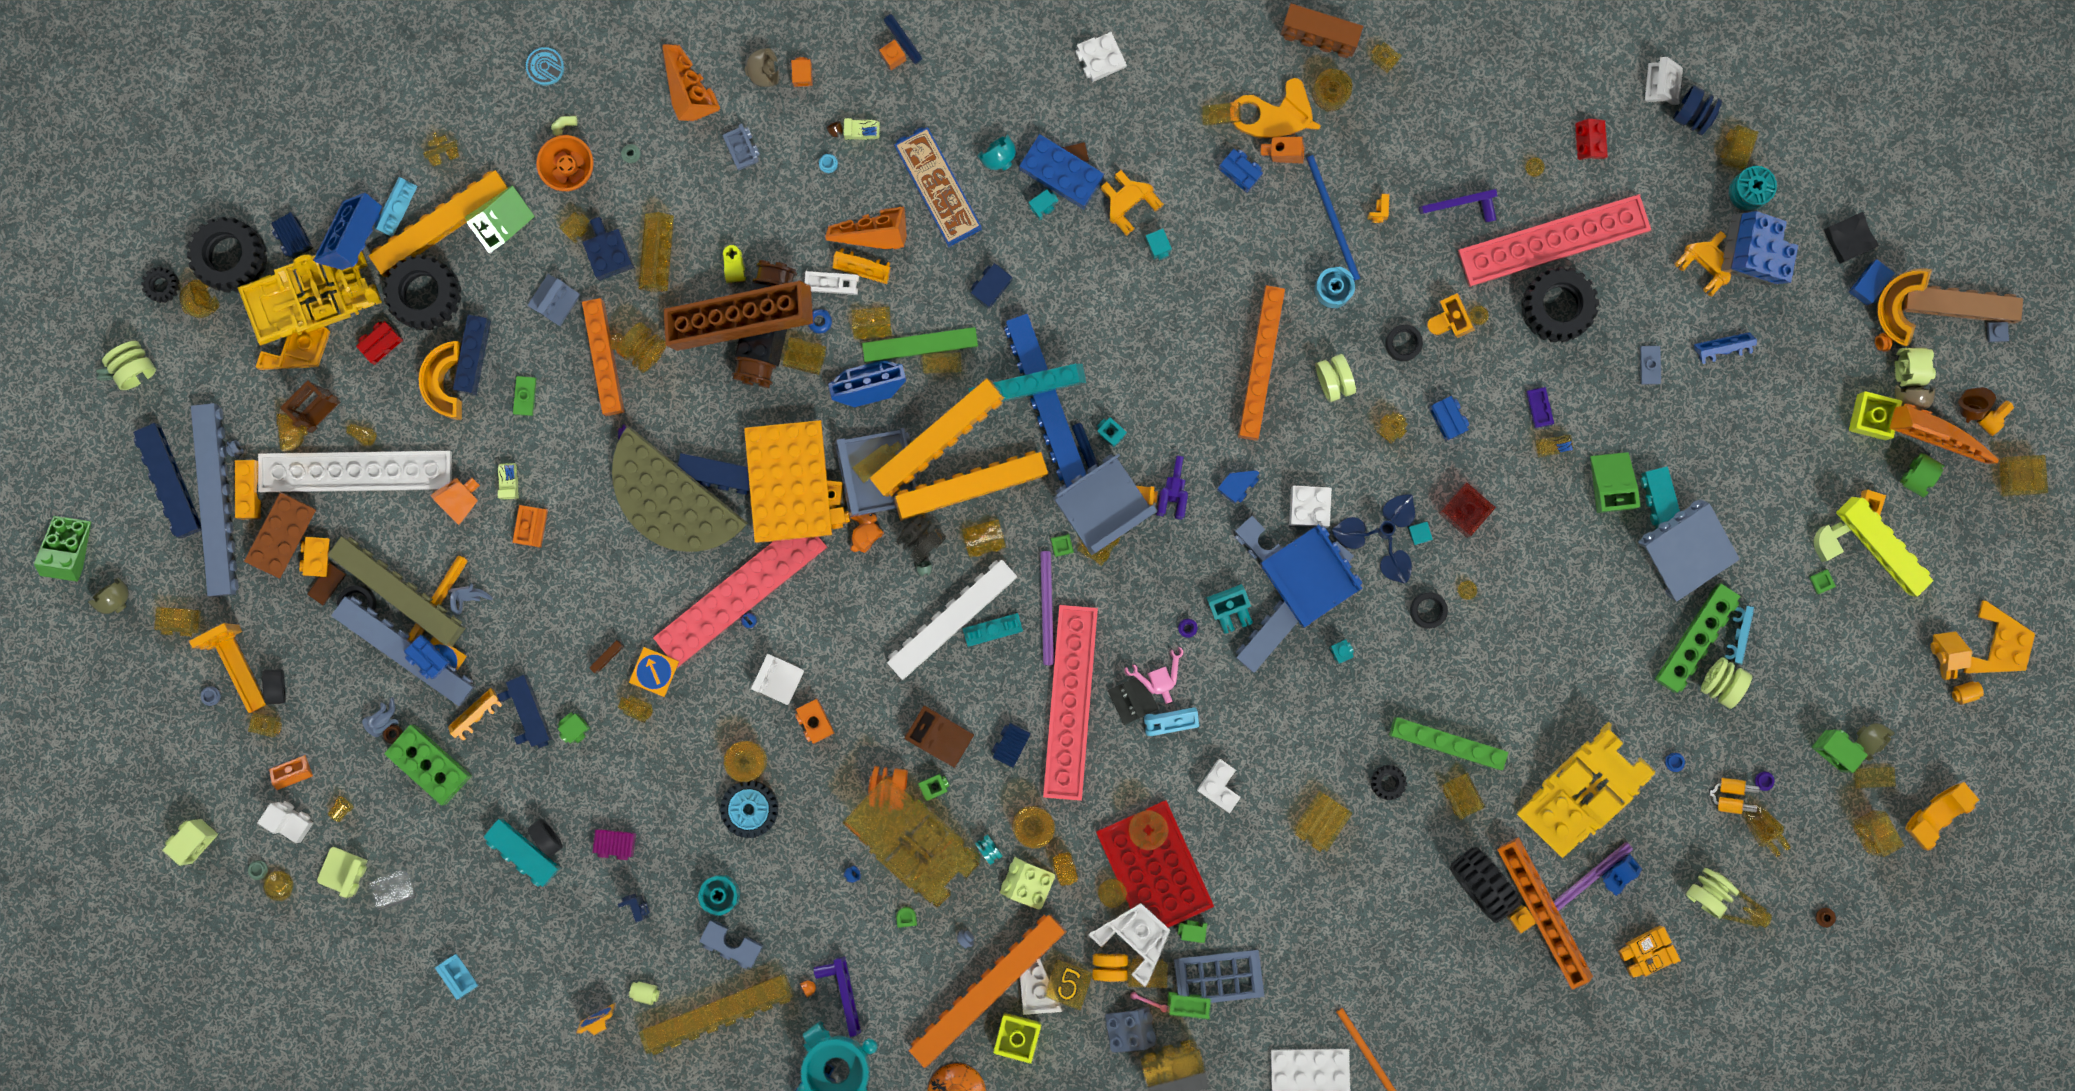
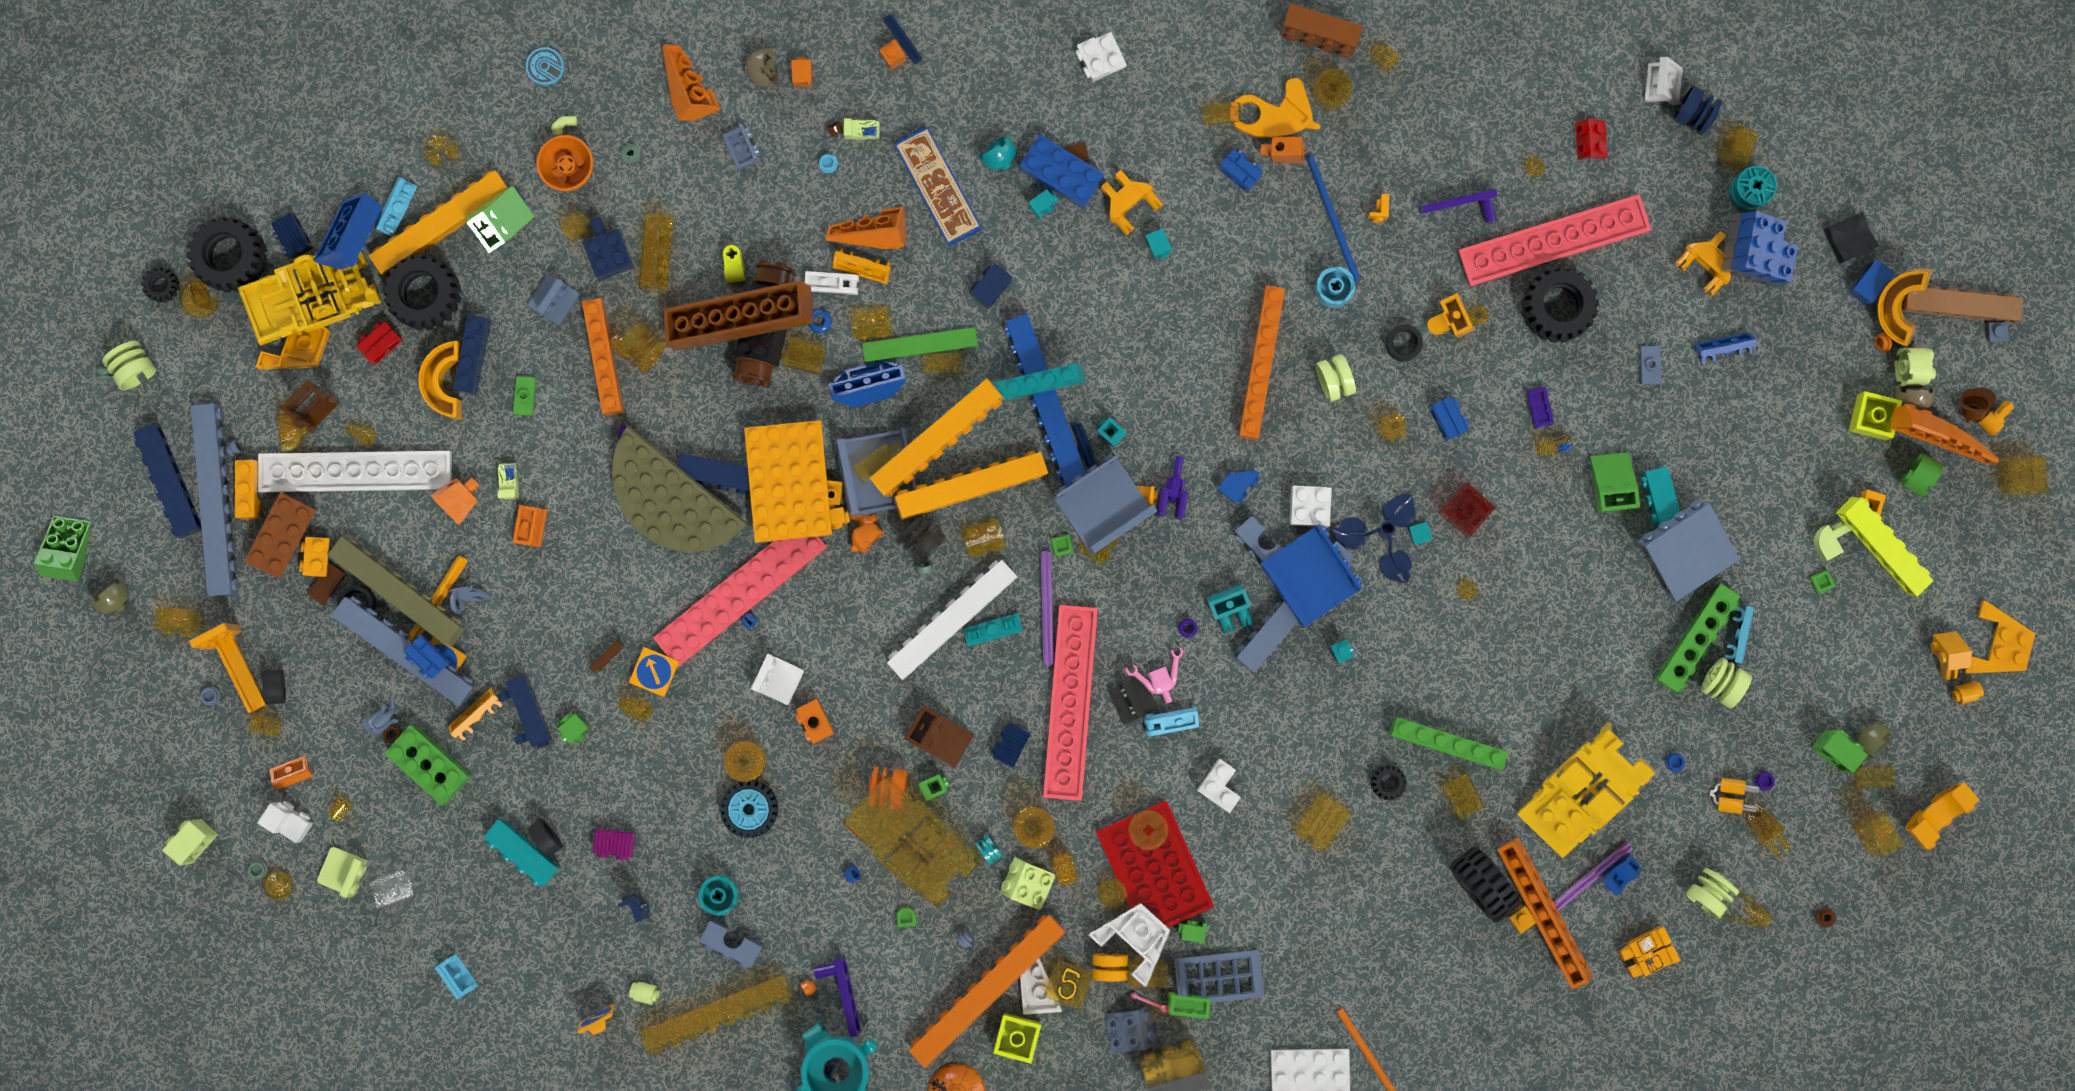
black tyre [1410,592,1448,629] -> none

